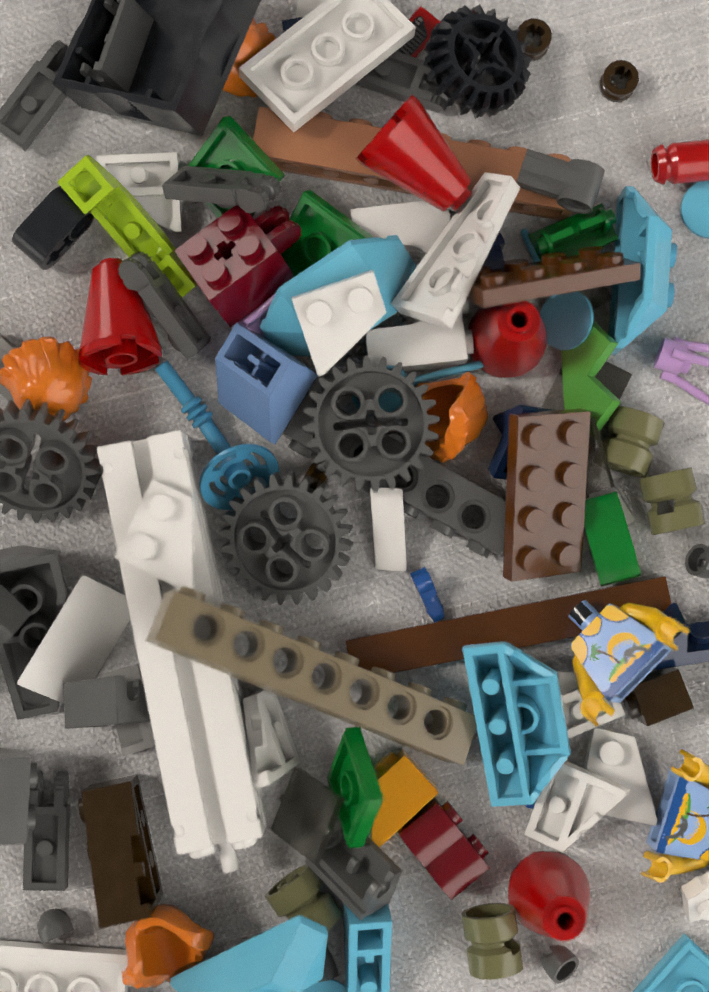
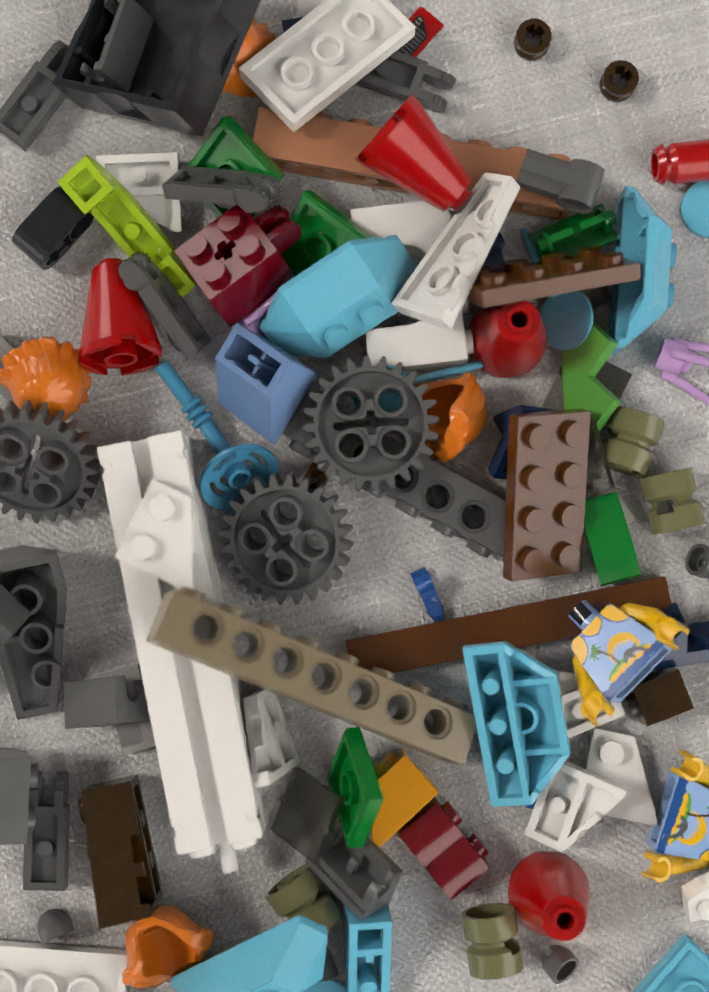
white sticker [17,575,130,703] -> none
white wing [292,270,387,377] -> none
white sticker [370,487,407,571] -> none
black gear [423,4,532,119] -> none

